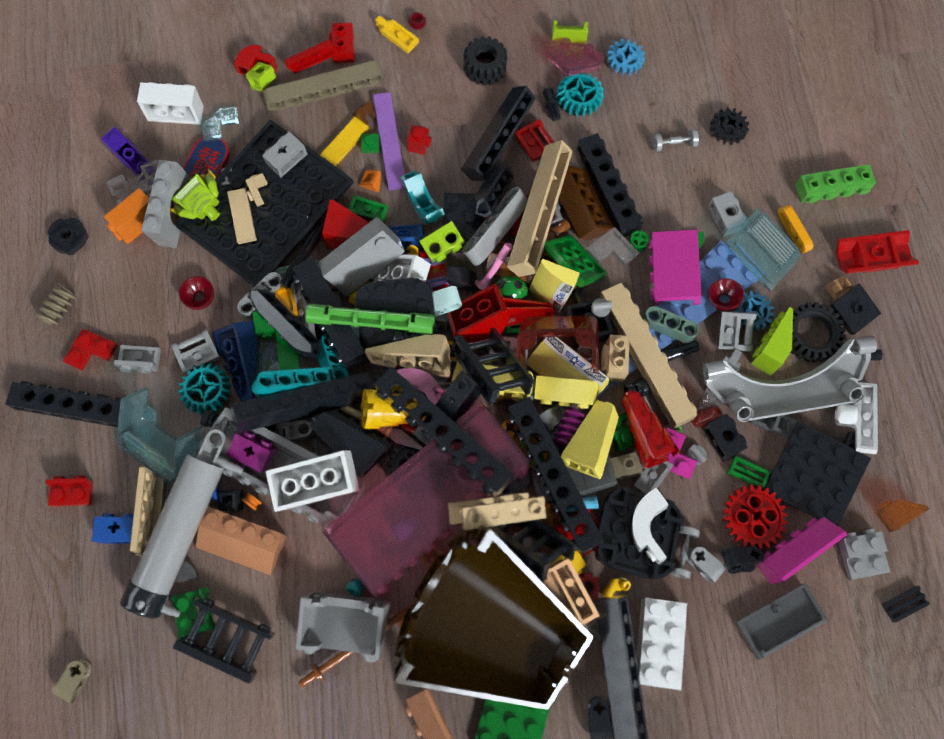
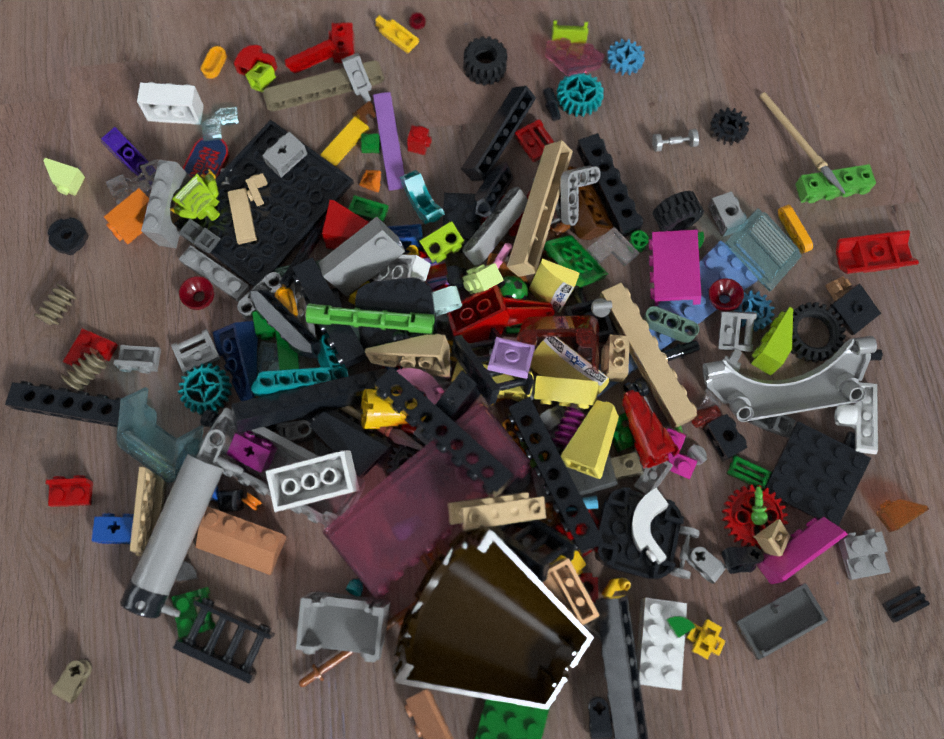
none -> yellowish green slope [44,158,85,196]
none -> dark tan piece [61,348,107,391]
none -> dark grey slope [179,219,221,254]
none -> light grey plate [179,245,250,302]
none -> light orange tile [201,46,227,79]
none -> light grey hinge [341,53,372,103]
none -> yellowish green brick [462,263,504,294]
none -> lavender tile [487,337,535,379]
none -> light grey beam [561,166,600,226]
none -> black tyre [652,191,704,232]
none -> green tile [665,616,696,638]
none -> yellow piece [686,619,726,659]
none -> bright green bar [751,486,768,525]
none -> tan slope [754,519,790,557]
none -> tan piece [760,92,845,194]

